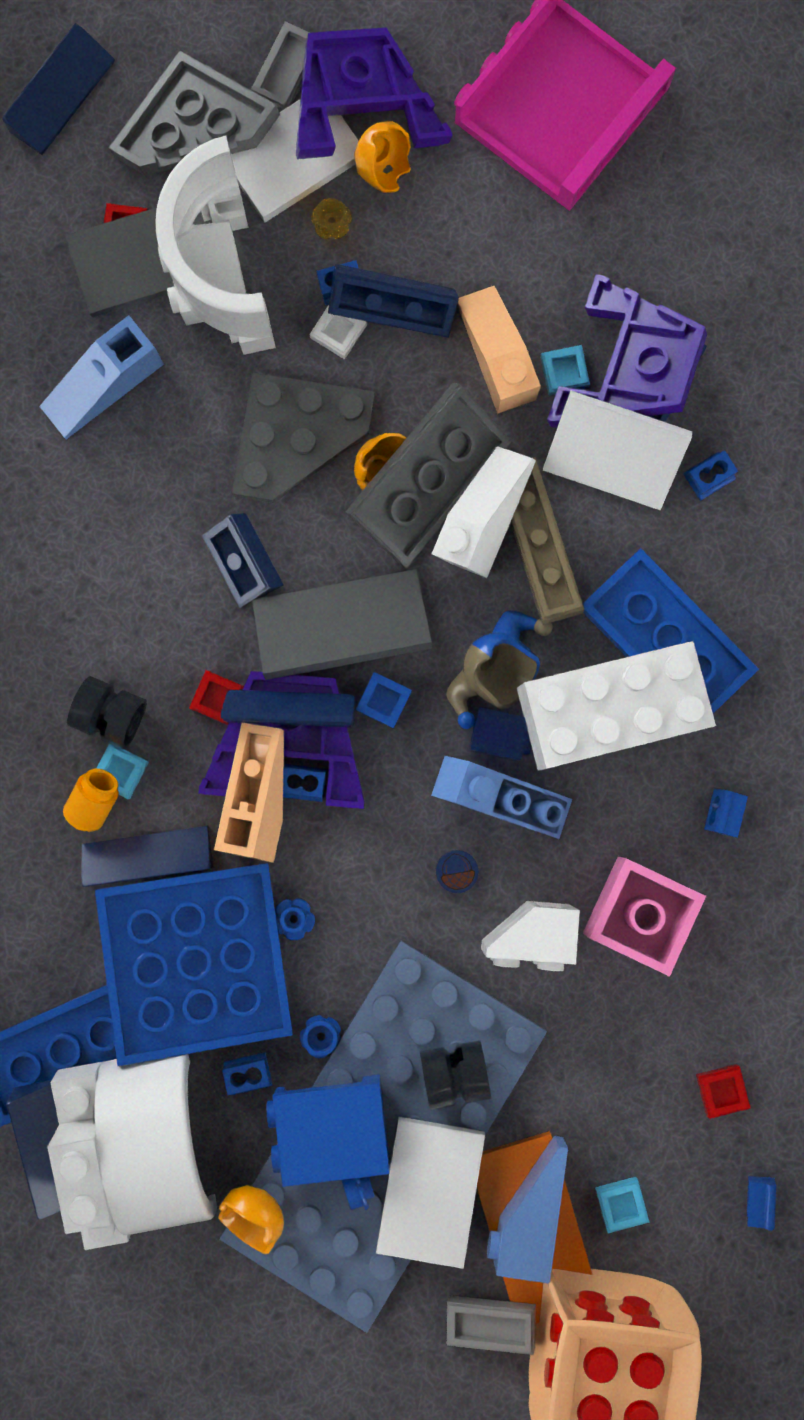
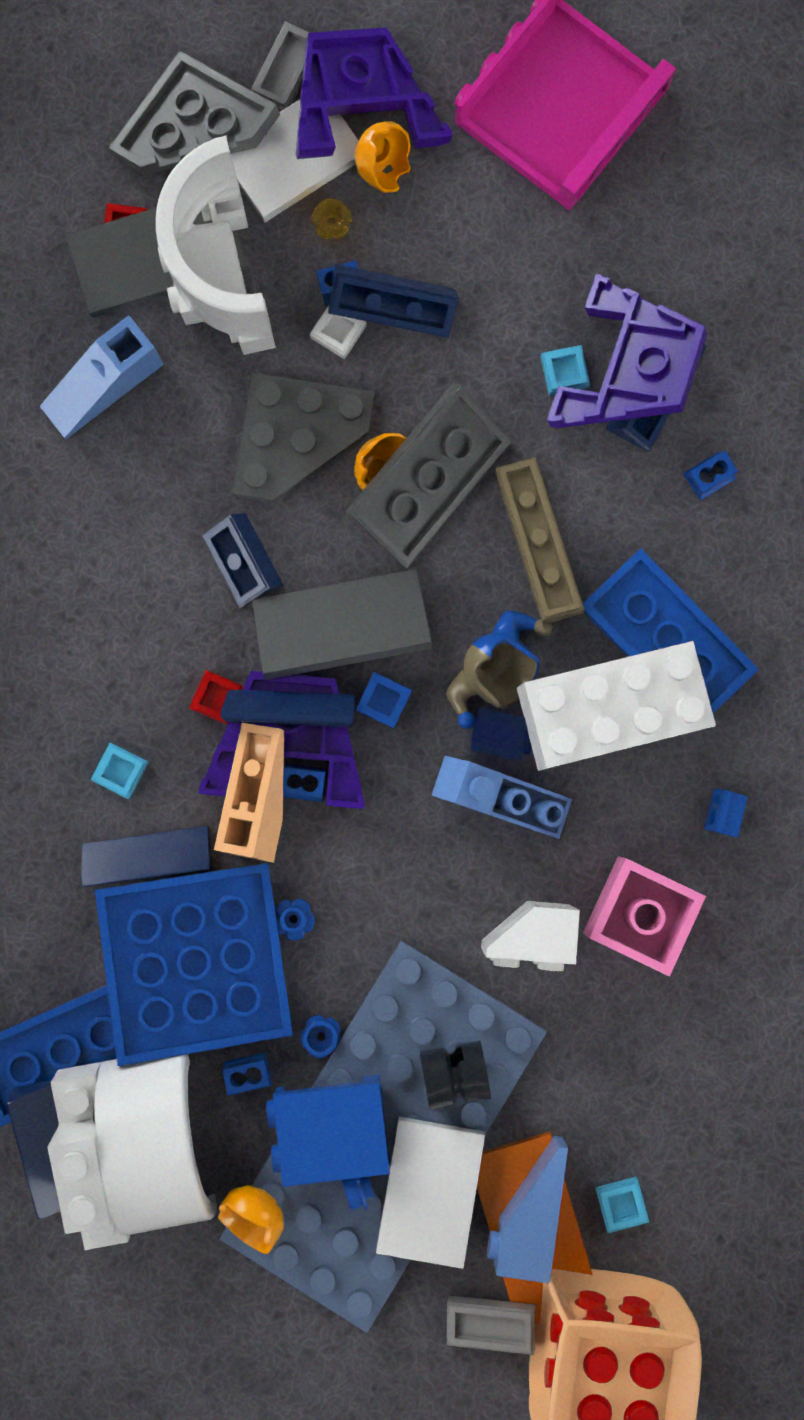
dark blue slope [3,23,115,155] -> none
light orange brick [63,768,118,832] -> none
black wheel [67,676,147,749] -> none
white slope [432,446,536,578] -> none
dark blue tile [436,850,479,893] -> none
light nougat slope [457,286,541,414] -> none
white tile [543,391,692,510] -> none
red tile [696,1064,751,1119] -> none
blue piece [747,1176,776,1230] -> none

